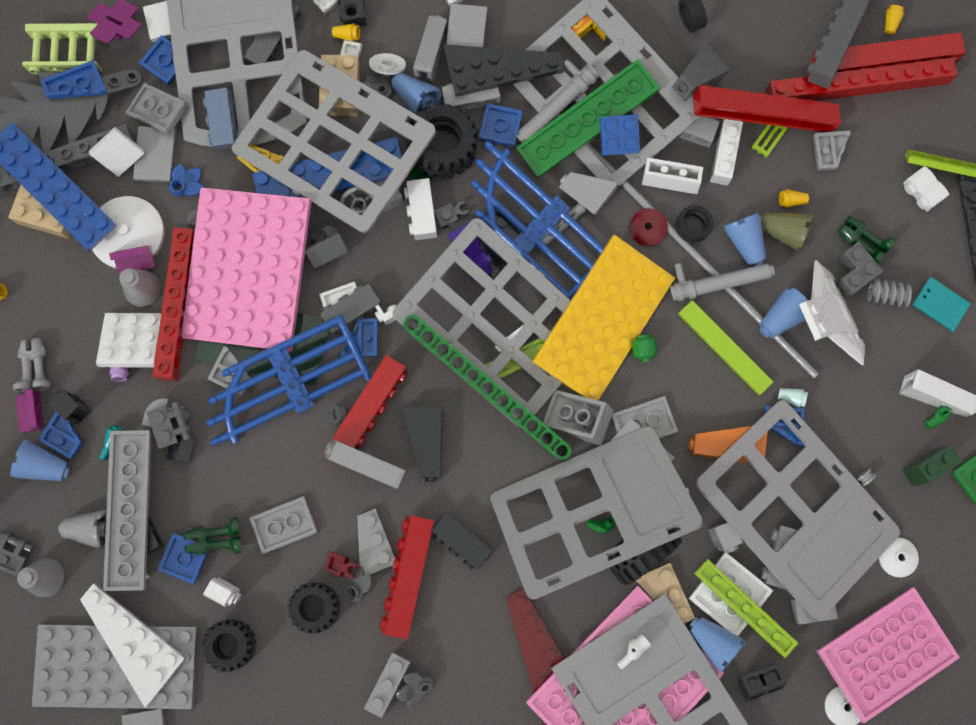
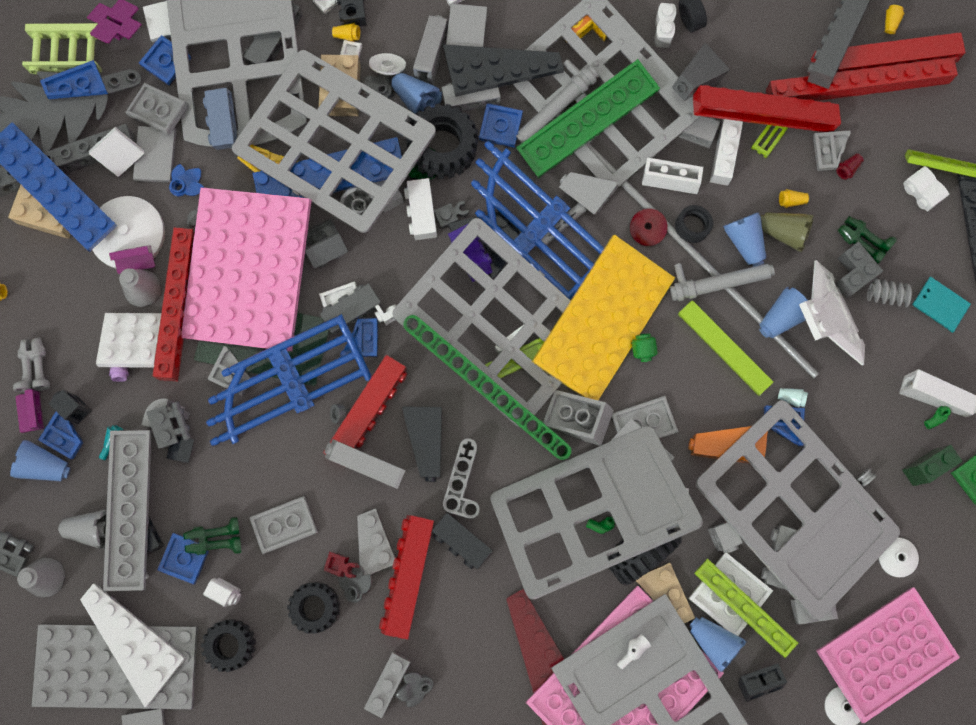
blue plate [599,114,640,156] -> none
none -> light grey beam [443,438,480,519]
none -> white brick [654,3,676,48]
none -> dark red cone [836,153,864,180]

